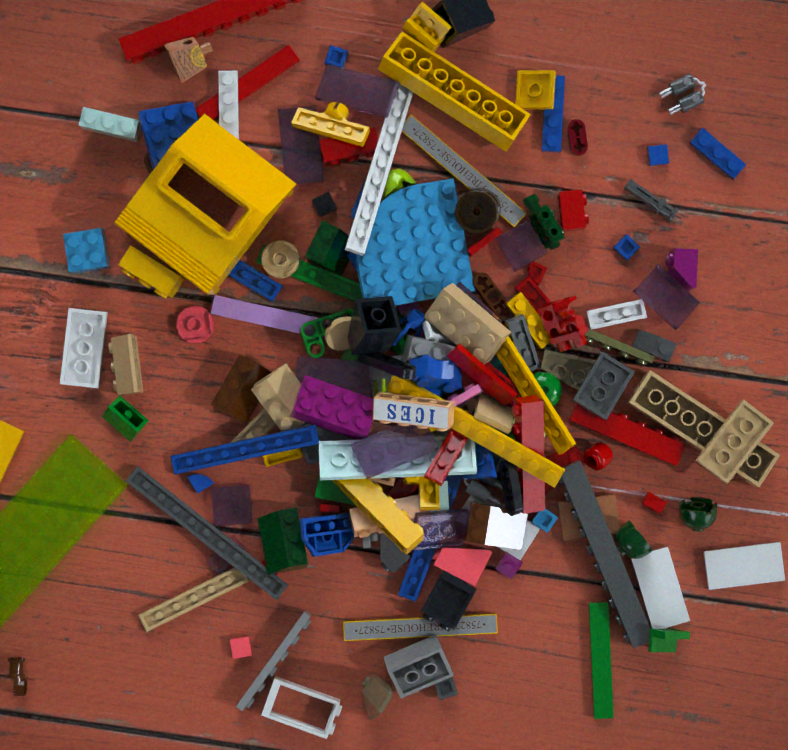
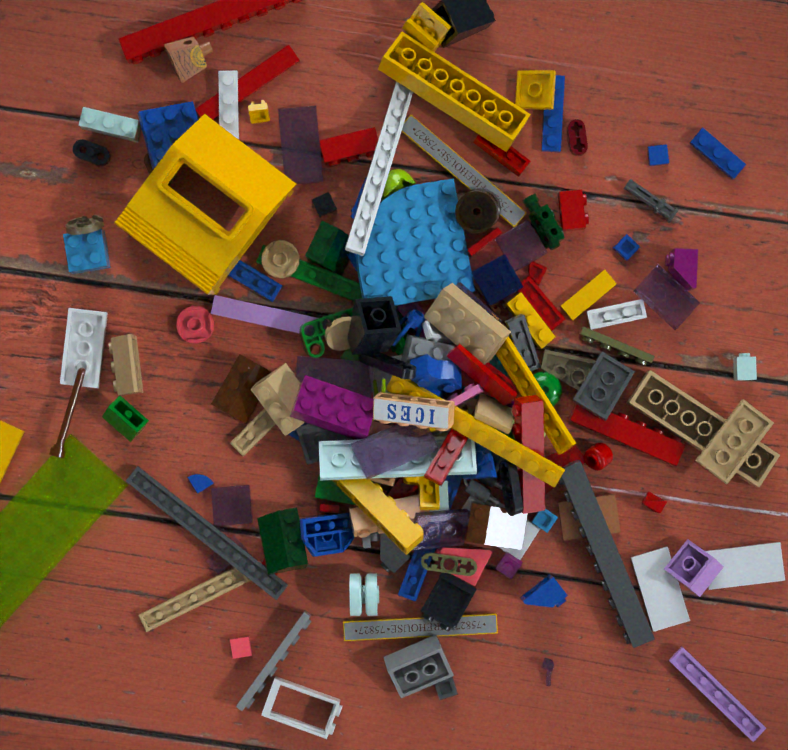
reddish brown connector [7,657,27,696] -> none
yellow brick [118,245,184,299] -> none
blue tile [170,425,319,475] -> none
yellow tile [262,448,303,467] -> none
yellow plate [291,101,370,147] -> none
clear purple tile [315,64,400,118] -> none
blue tile [324,45,348,70] -> none
dark tan wedge [361,673,392,721] -> none
red hips [537,296,588,352] -> none
green tile [588,602,614,719] -> none
dark green cylinder [616,520,653,559] -> none
dark grey slope [632,330,677,363] -> none
green panel [648,628,690,652] -> none
dark grey piece [659,73,706,115] -> none
dark green cylinder [679,497,717,532] -> none
none -> reddish brown piece [49,368,86,459]
none -> dark tan tile [65,215,104,235]
none -> black plate [73,139,111,166]
none -> yellow tile [248,100,270,124]
none -> light aqua wheel [349,573,379,616]
none -> olive beam [421,552,477,576]
none -> clear blue tile [471,254,523,306]
none -> red plate [473,135,531,177]
none -> blue slope [520,574,568,608]
none -> clear purple hand [542,658,554,686]
none -> yellow tile [560,270,617,321]
none -> lavender slope [664,539,724,597]
none -> lavender plate [669,646,766,742]
none -> light aqua brick [733,353,757,381]

